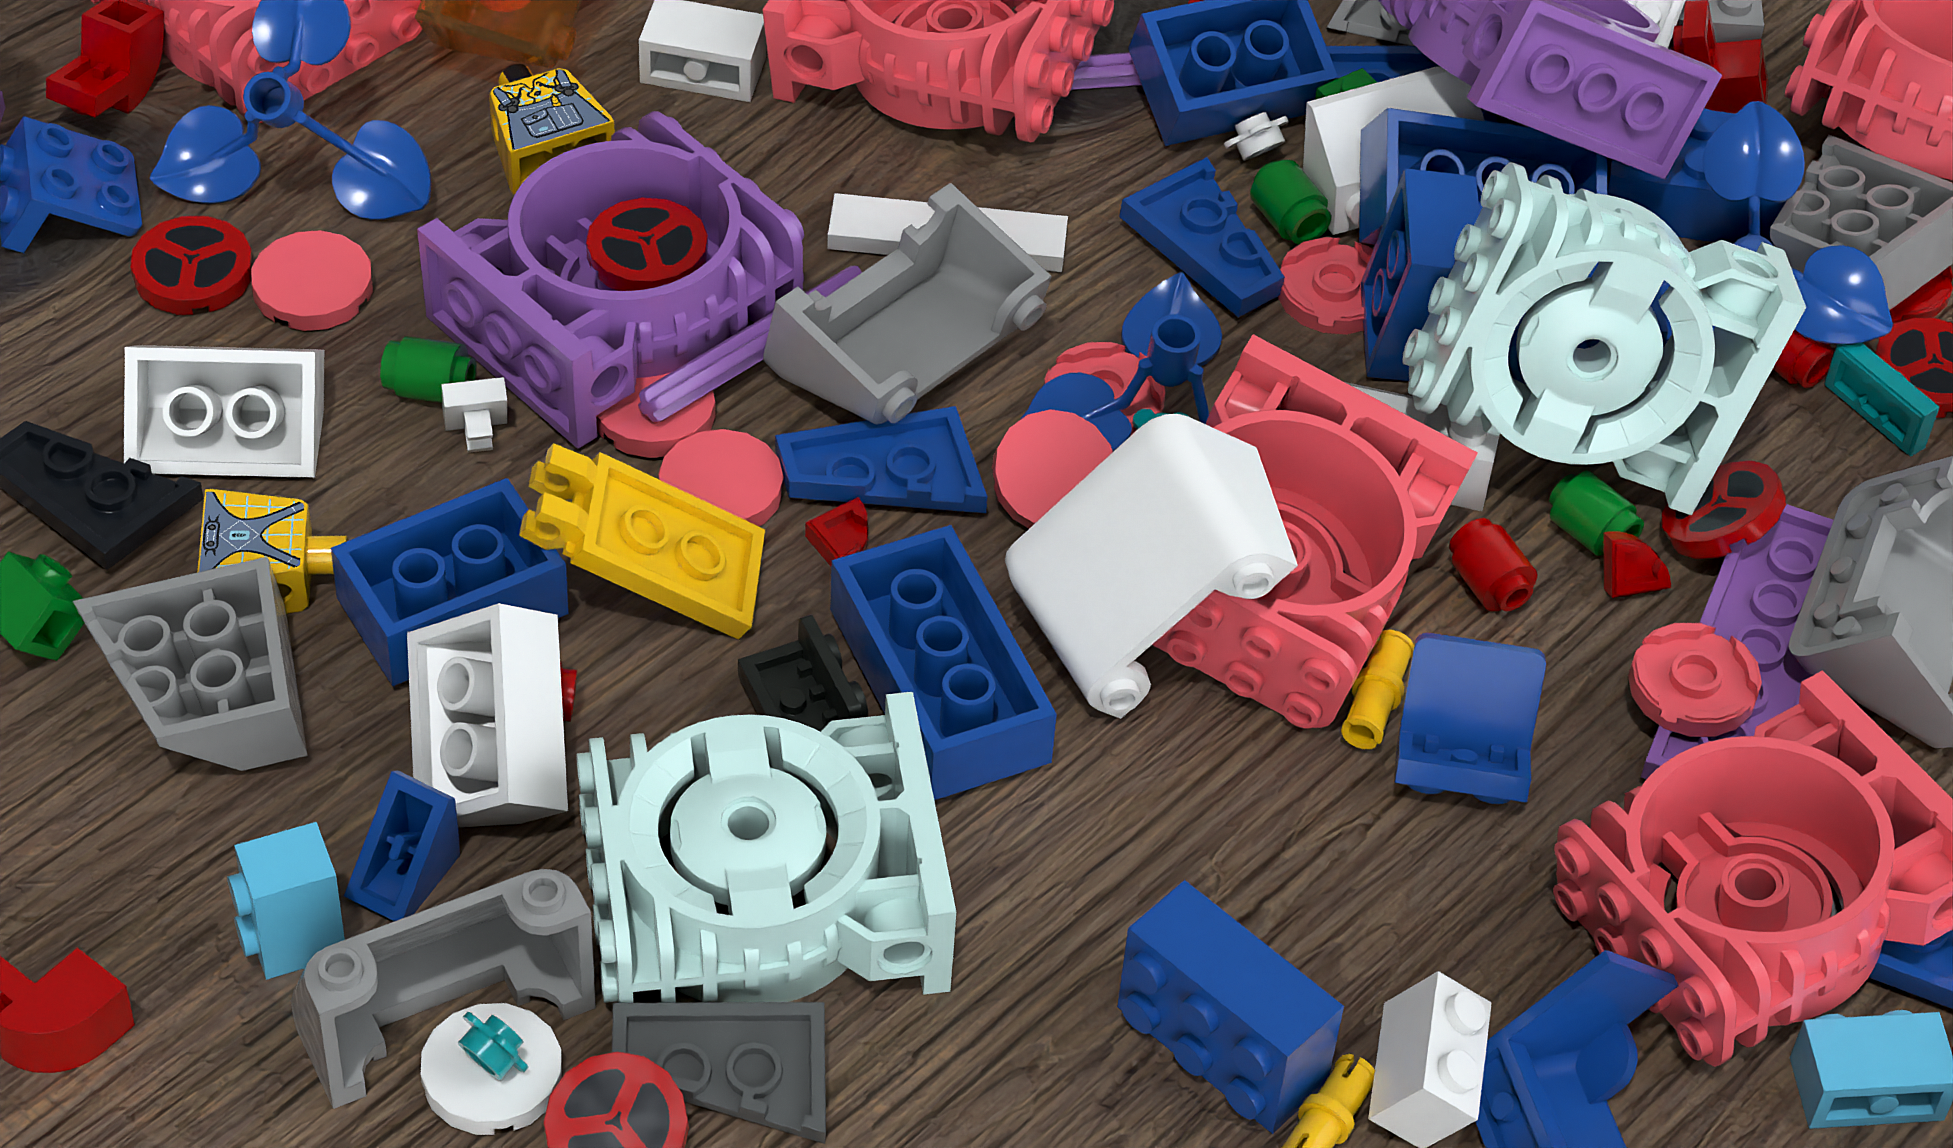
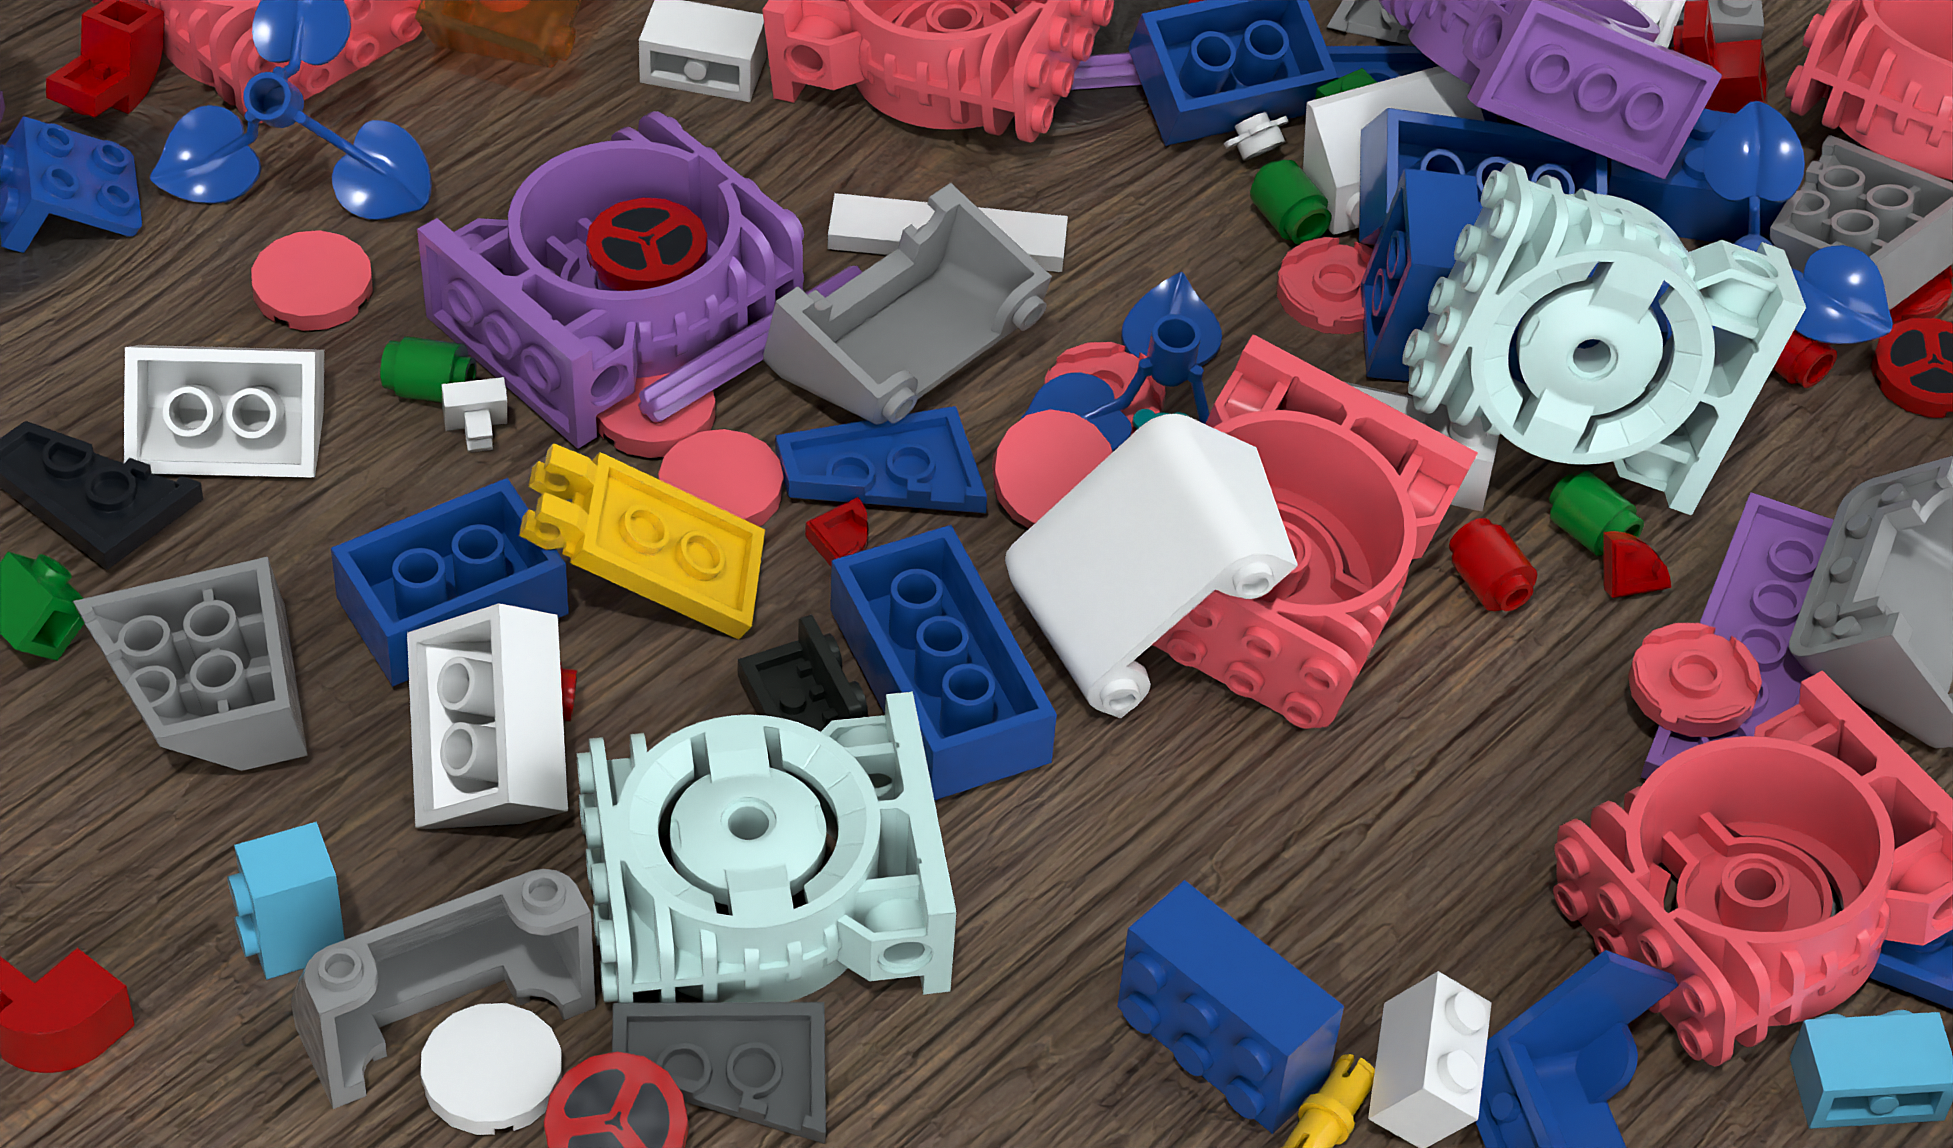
red tile [130,216,252,315] -> none
torso [197,489,348,614] -> none
blue slope [344,770,460,921] -> none
teal plate [458,1011,529,1080] -> none
torso [489,64,615,195] -> none
blue wing [1119,157,1285,317] -> none
yellow pin [1341,630,1414,749] -> none
blue bracket [1395,633,1546,804] -> none
red tile [1662,461,1786,559] -> none
teal plate [1824,343,1940,457] -> none

